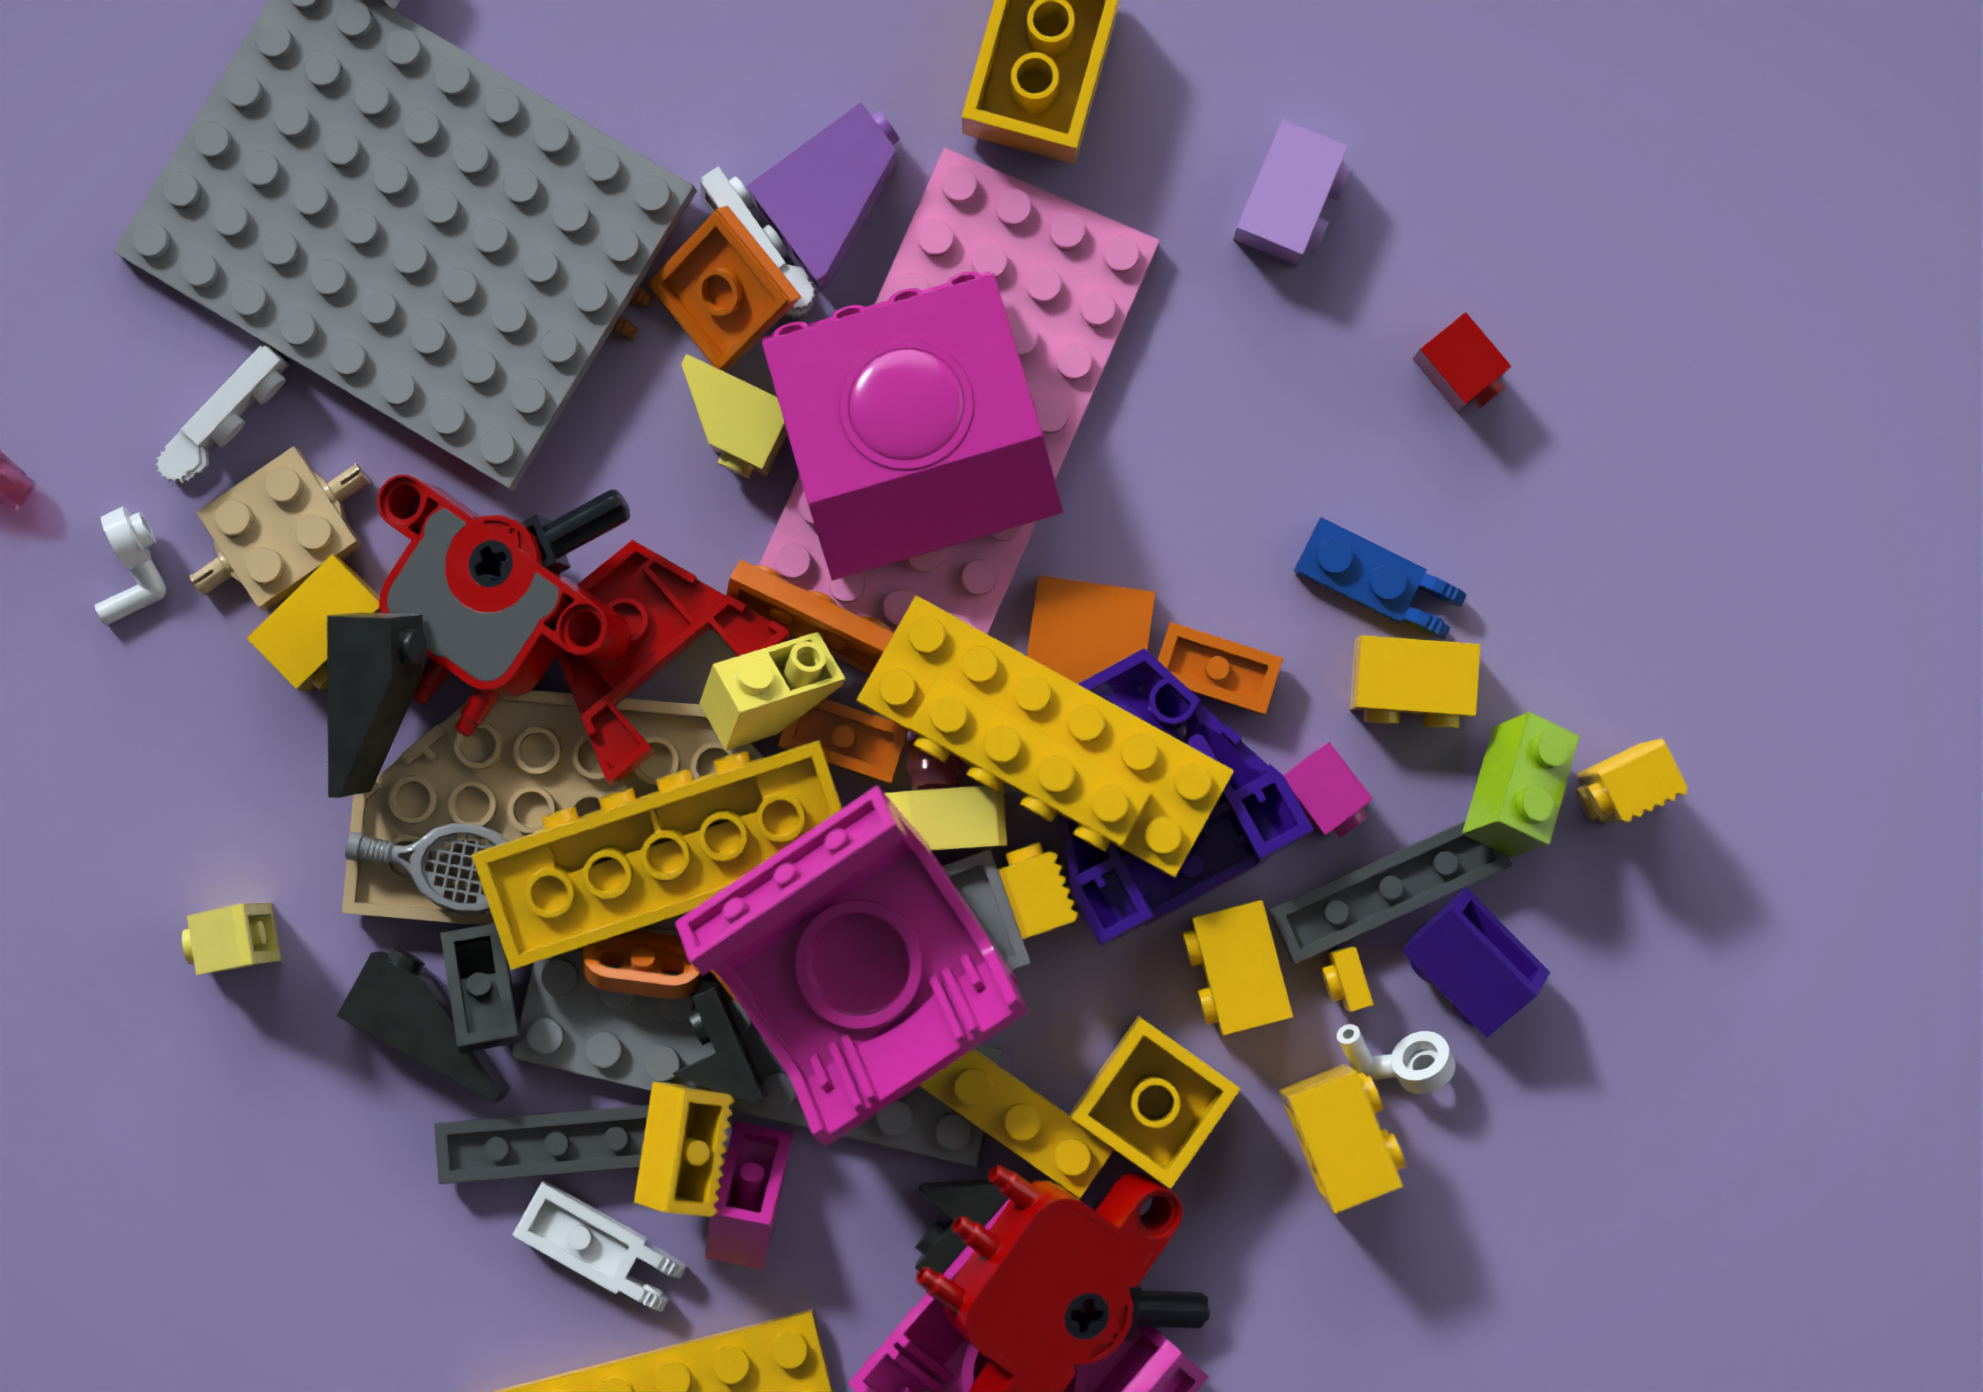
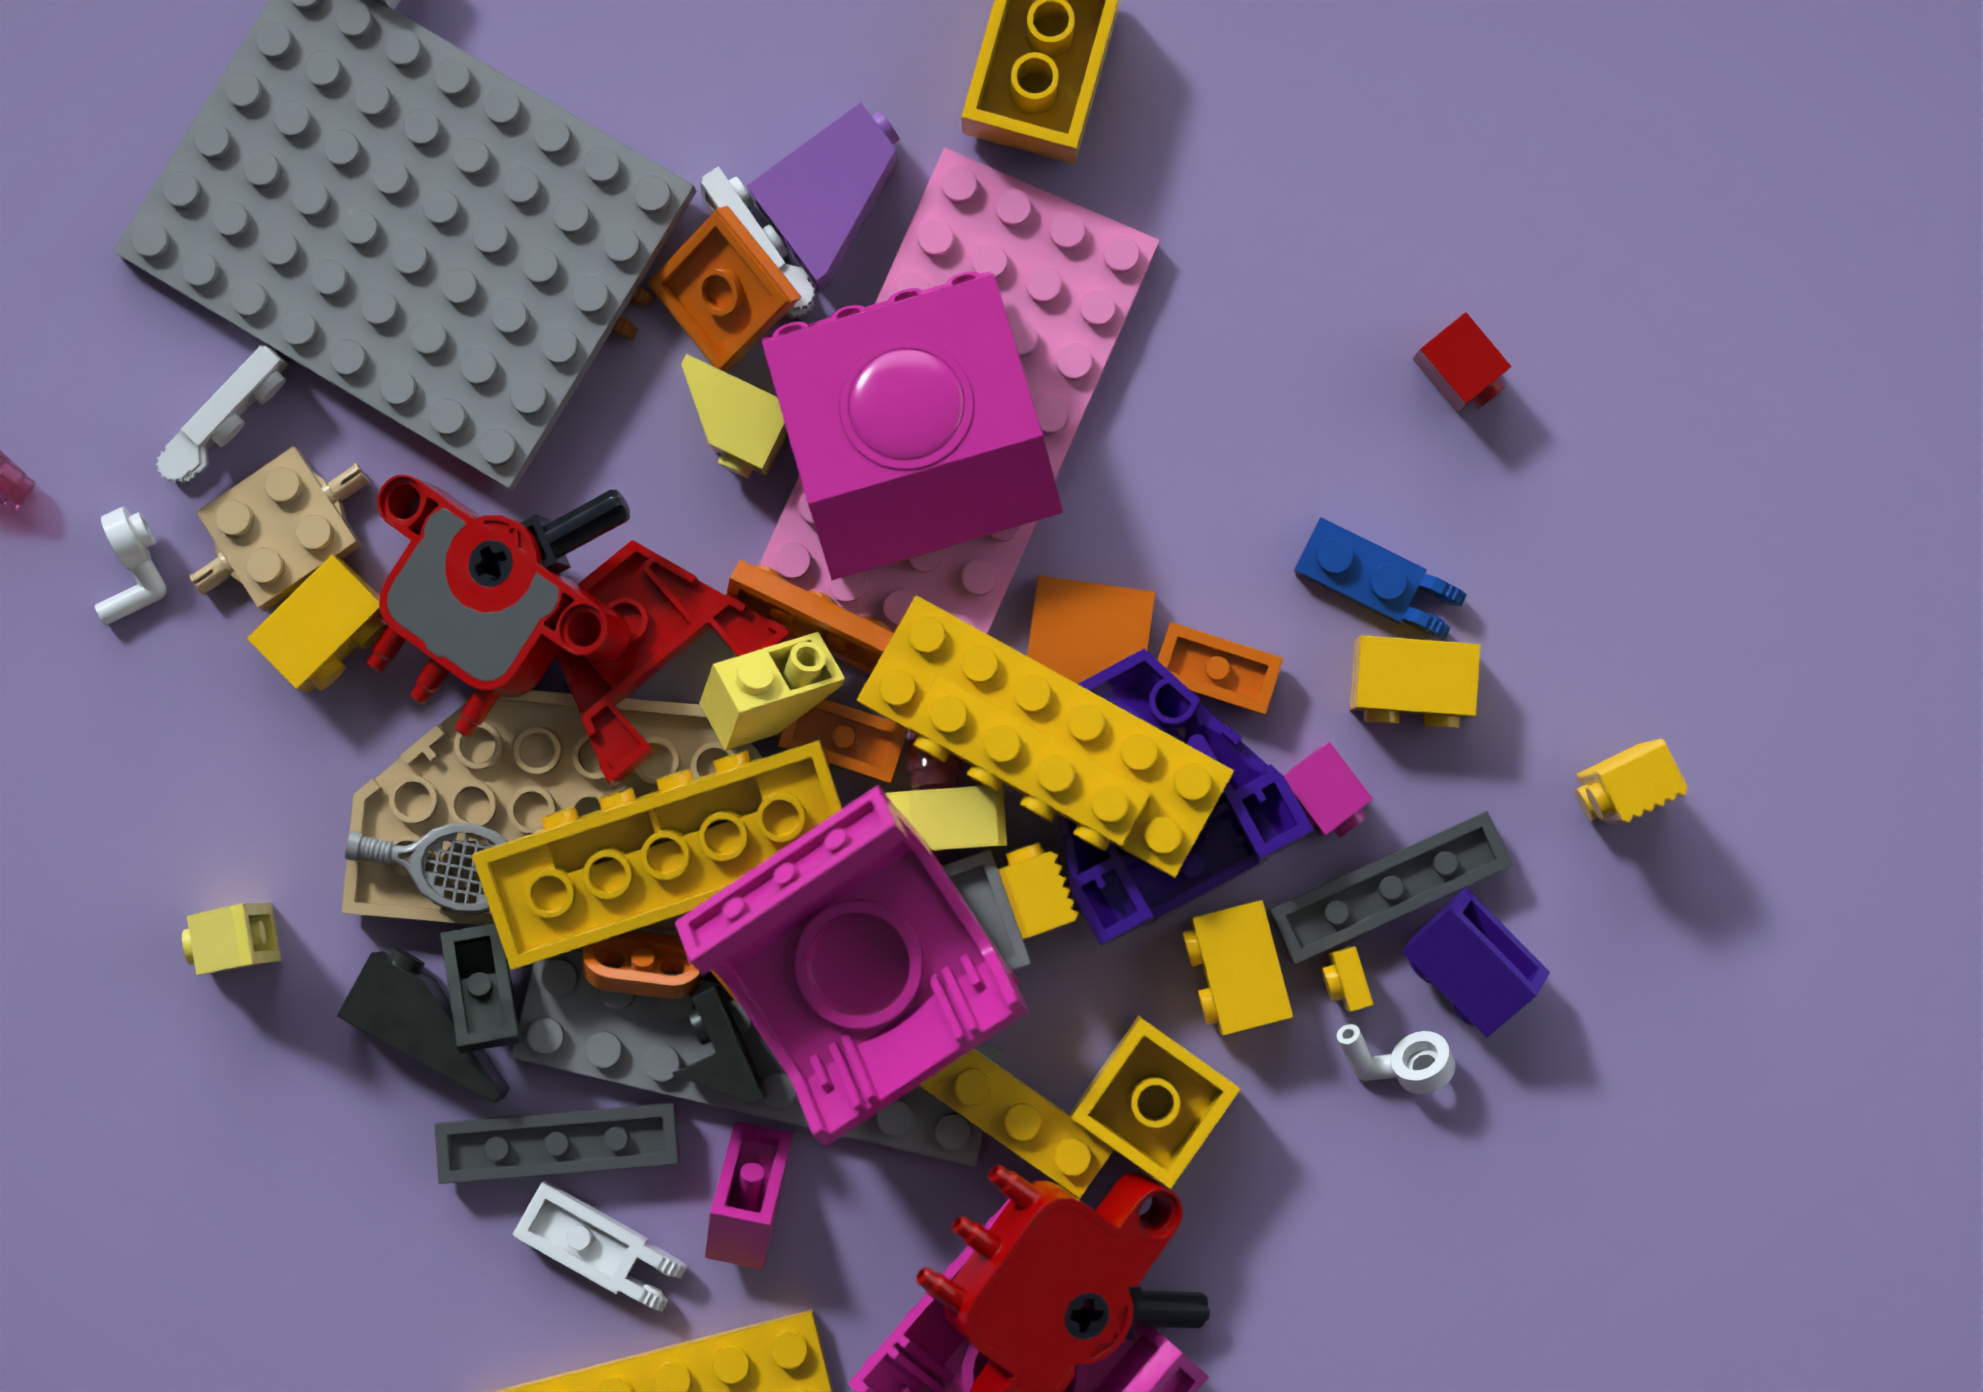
pearl dark grey slope [327,612,427,798] -> none
yellow brick [634,1082,734,1217] -> none
pearl dark grey slope [915,1179,1007,1273] -> none
lavender brick [1233,119,1352,266] -> none
yellow brick [1278,1064,1407,1214] -> none
lime brick [1462,712,1580,857] -> none

